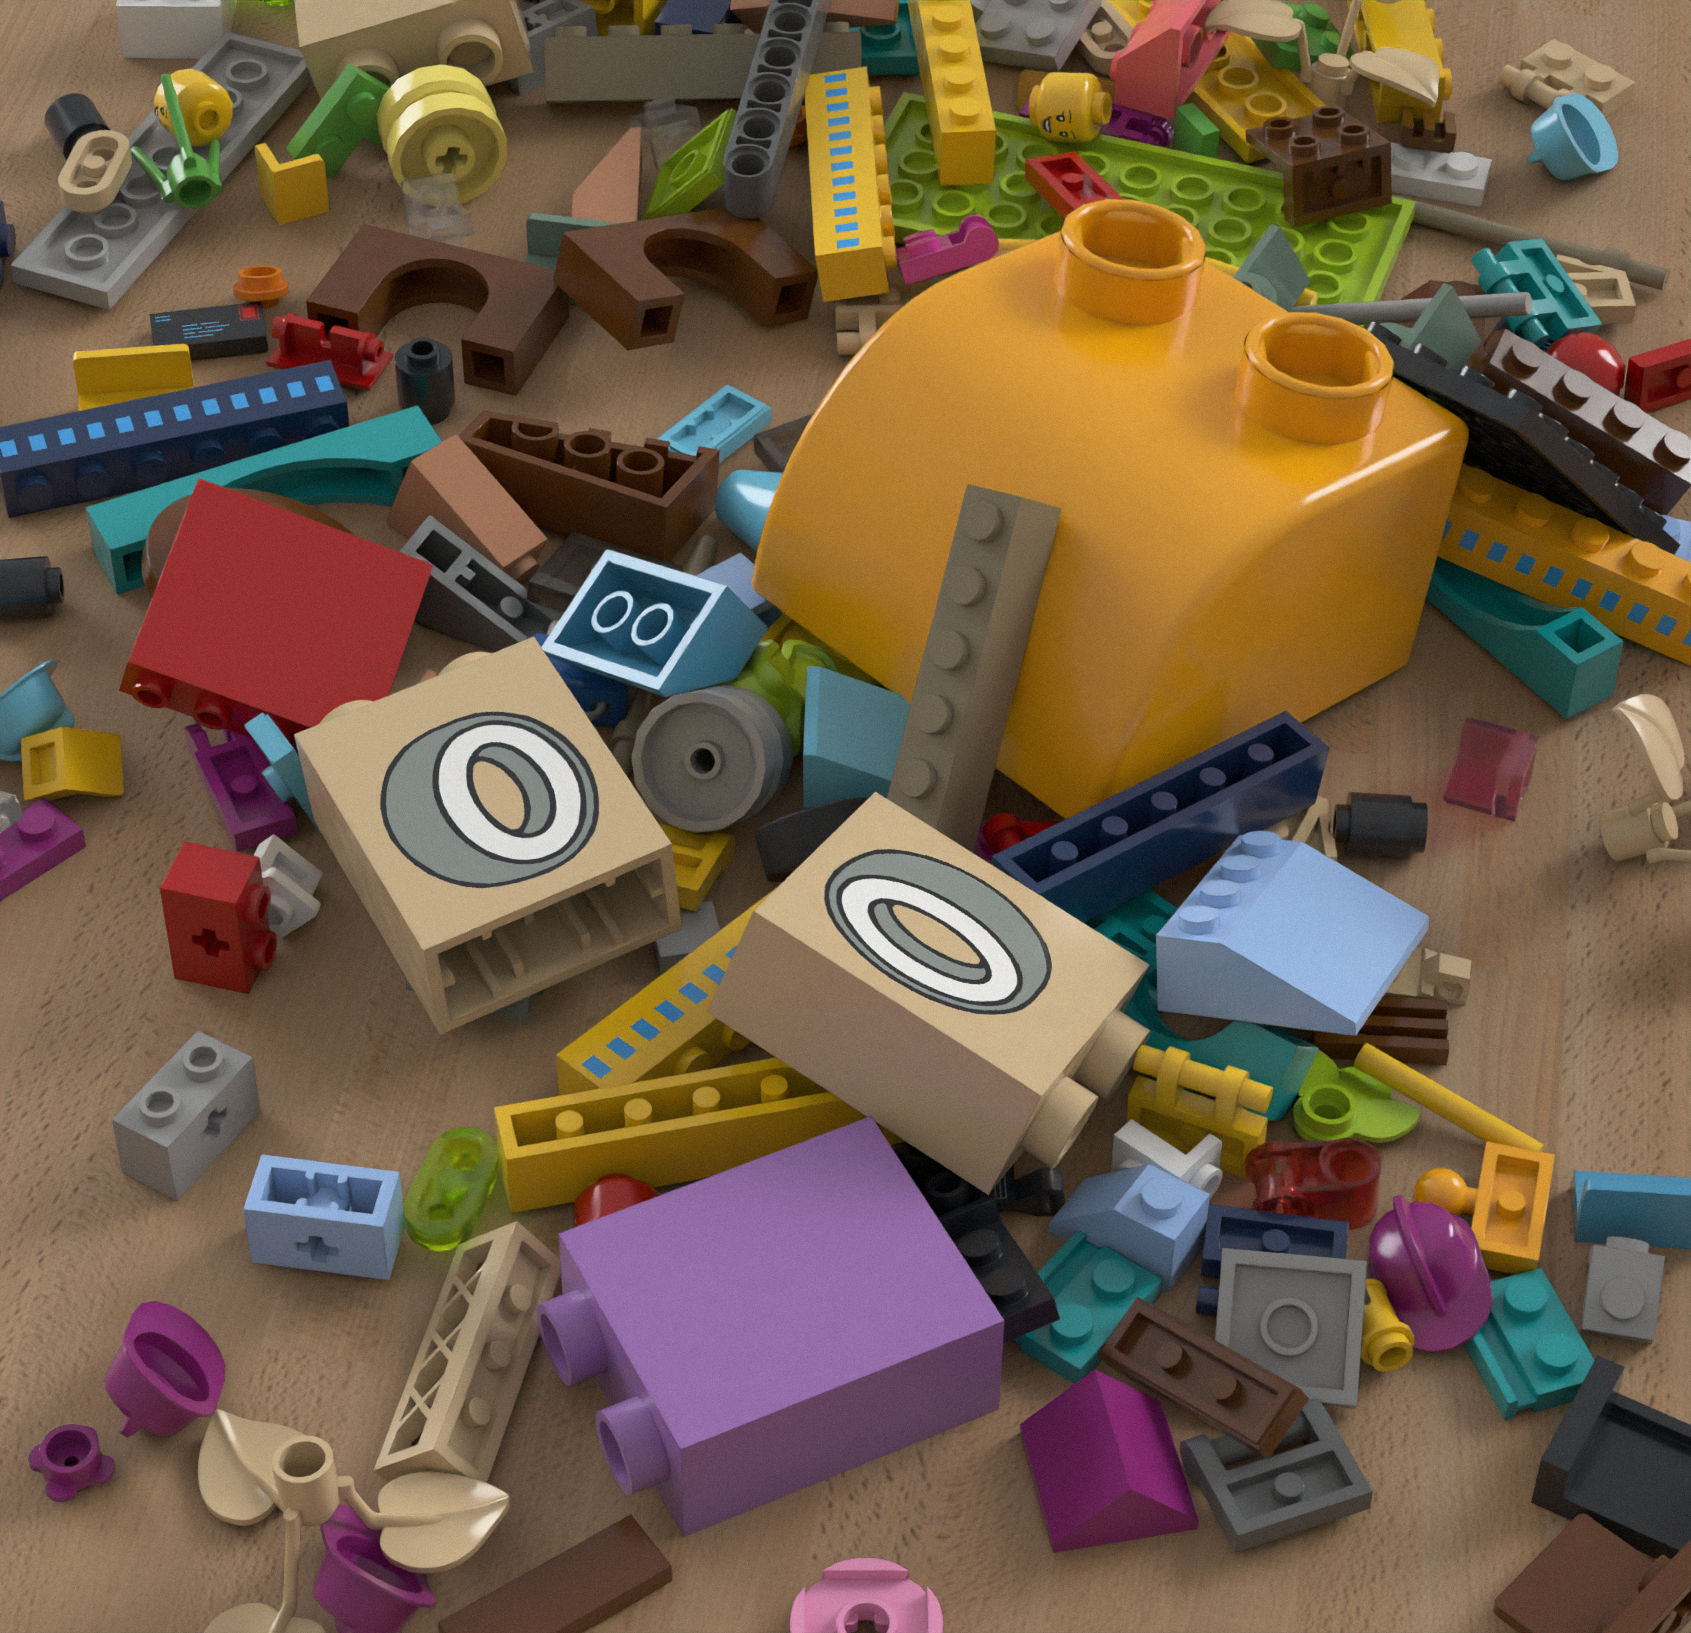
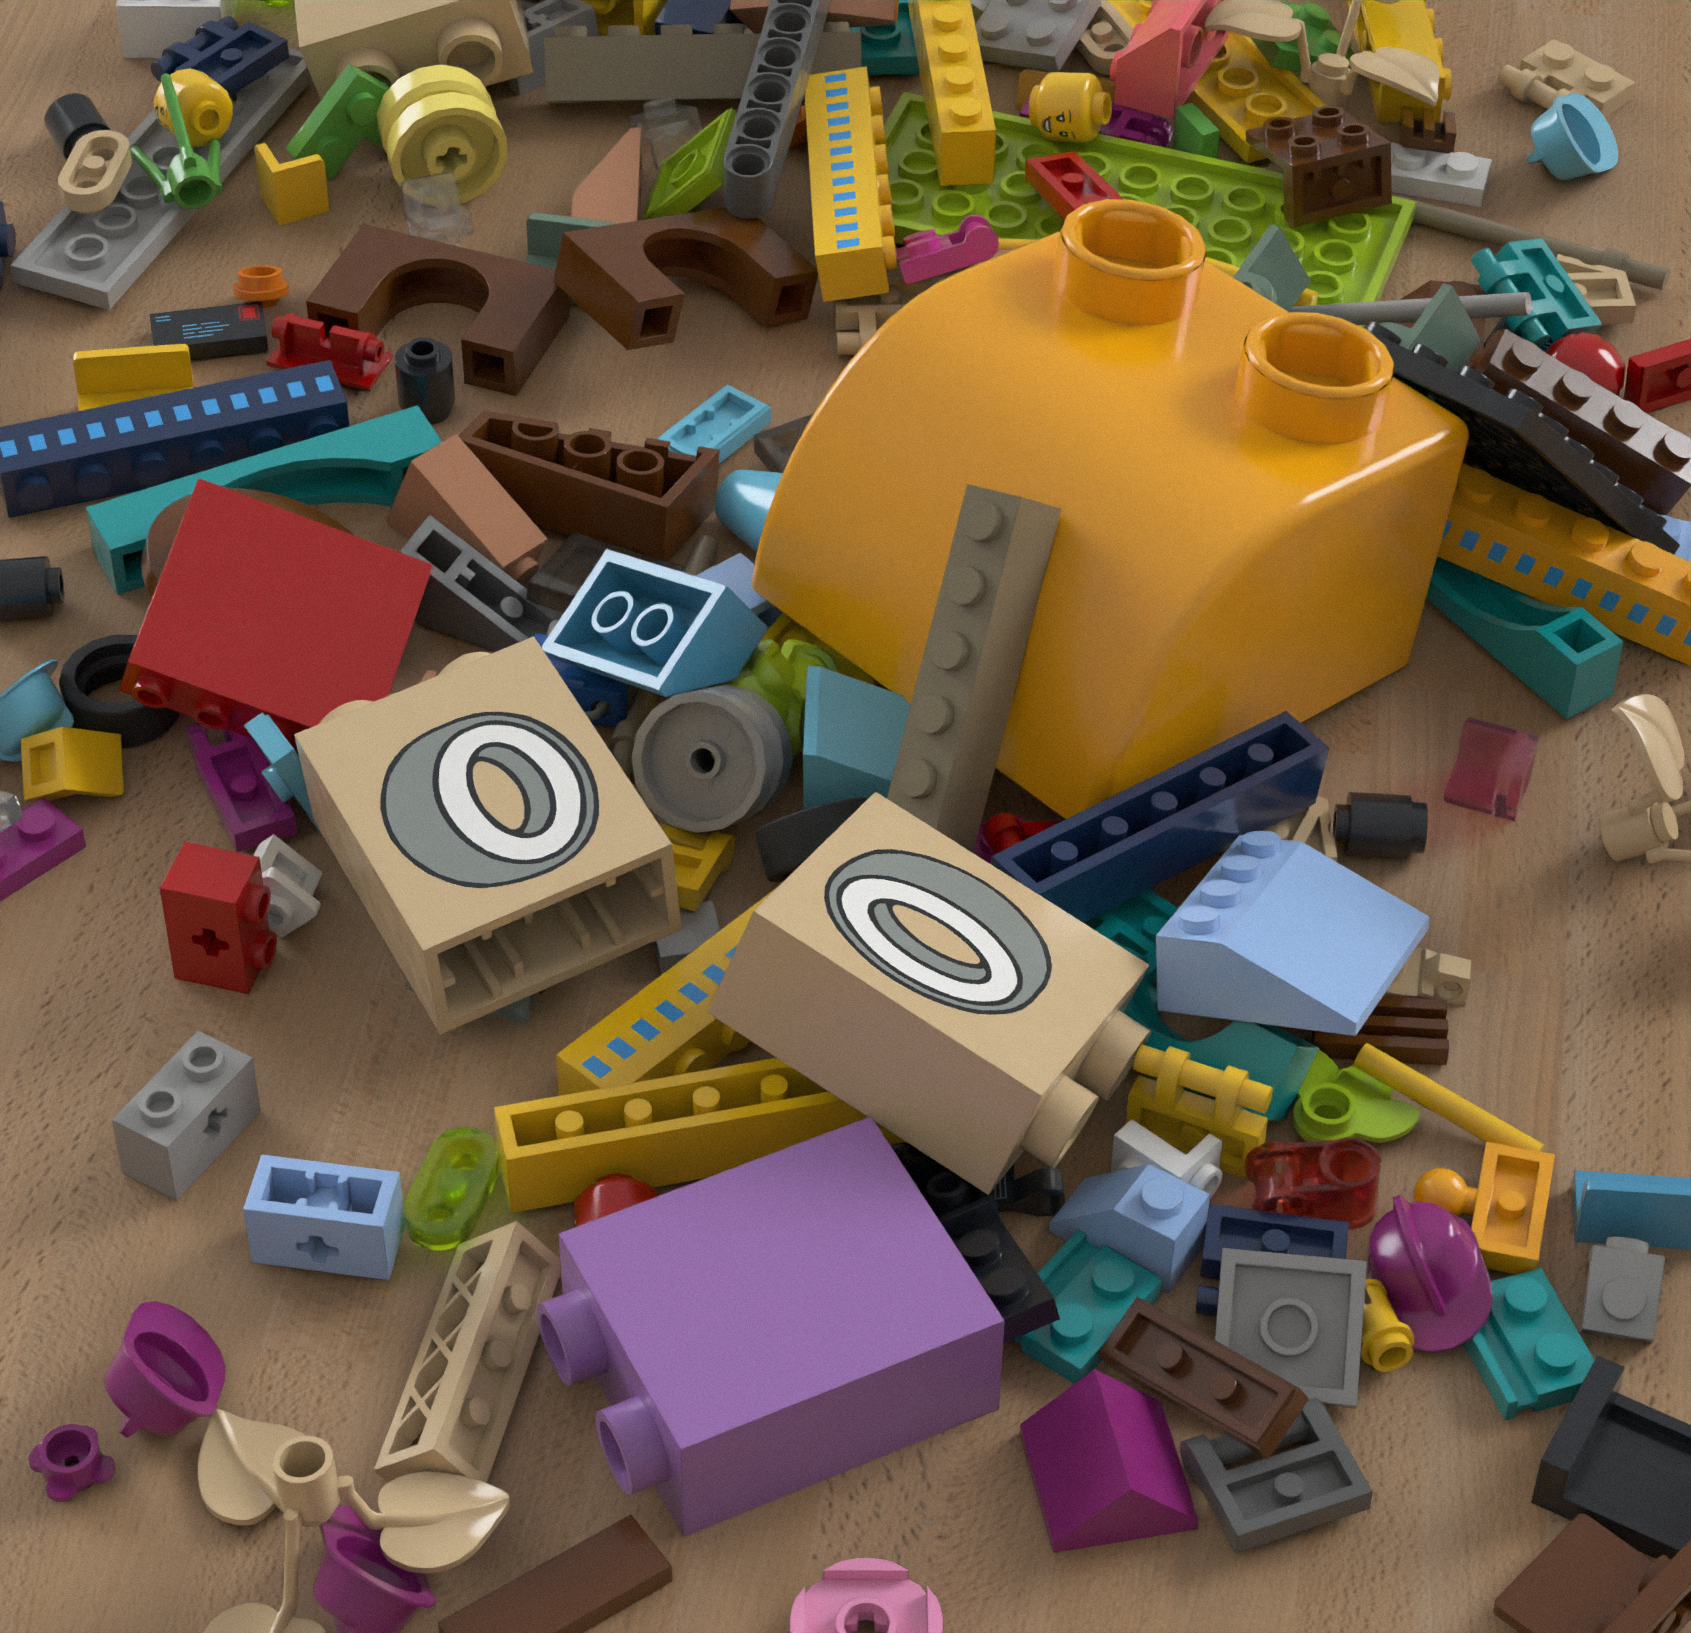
none -> black tyre [59,635,180,748]
none -> dark blue plate [151,16,289,97]

